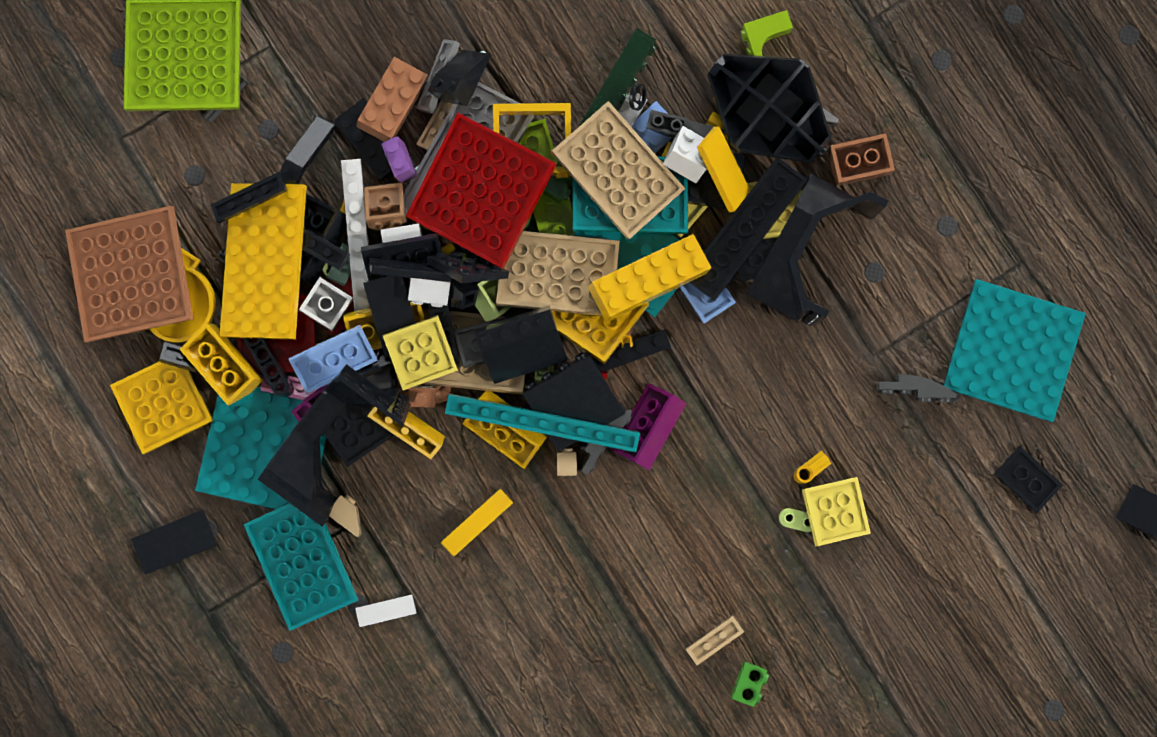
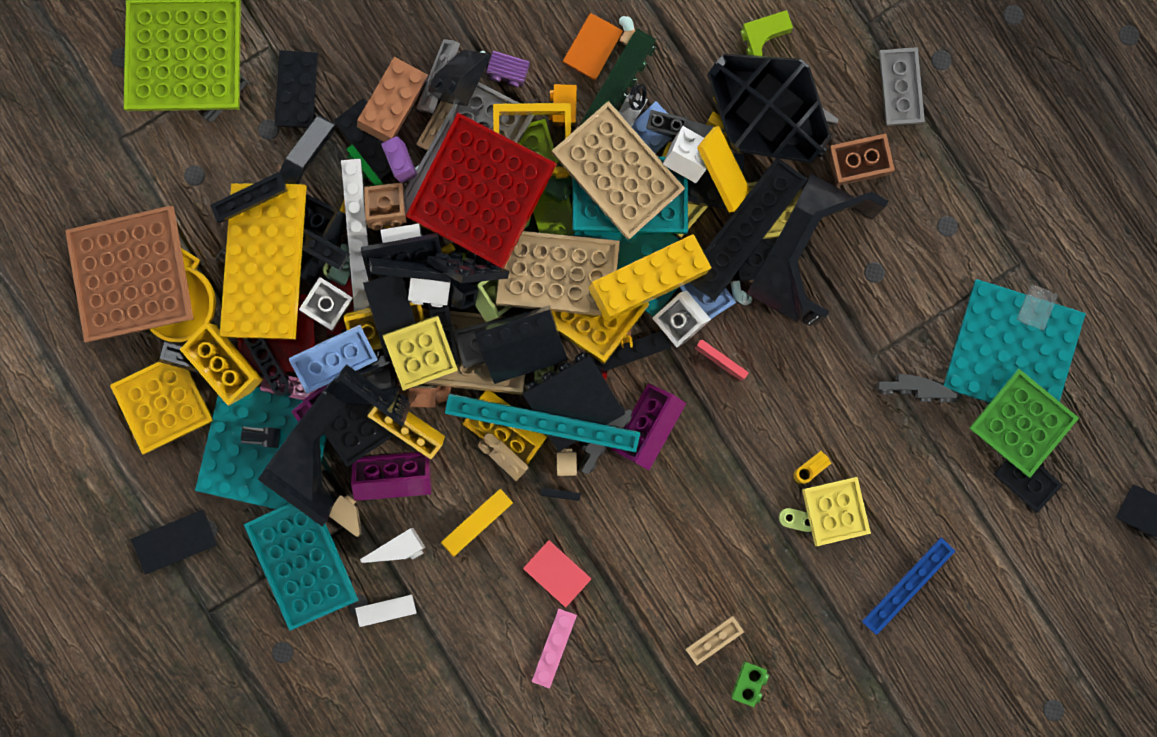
none -> black piece [241,427,281,448]
none -> black plate [275,50,318,128]
none -> green plate [347,145,384,186]
none -> magenta slope [351,452,432,501]
none -> white slope [360,528,425,563]
none -> tan hinge [478,433,528,481]
none -> medium lavender brick [486,51,530,88]
none -> coral tile [523,540,591,608]
none -> bright pink plate [532,608,577,689]
none -> black tile [541,488,581,501]
none -> light orange brick [549,84,577,126]
none -> orange tile [563,13,623,81]
none -> arm [619,16,635,45]
none -> white brick [652,290,711,347]
none -> coral tile [694,340,749,381]
none -> light aqua arm [731,280,752,305]
none -> blue plate [861,537,955,635]
none -> light grey plate [879,47,925,126]
none -> bright green plate [969,369,1079,478]
none -> clear plate [1016,284,1058,331]

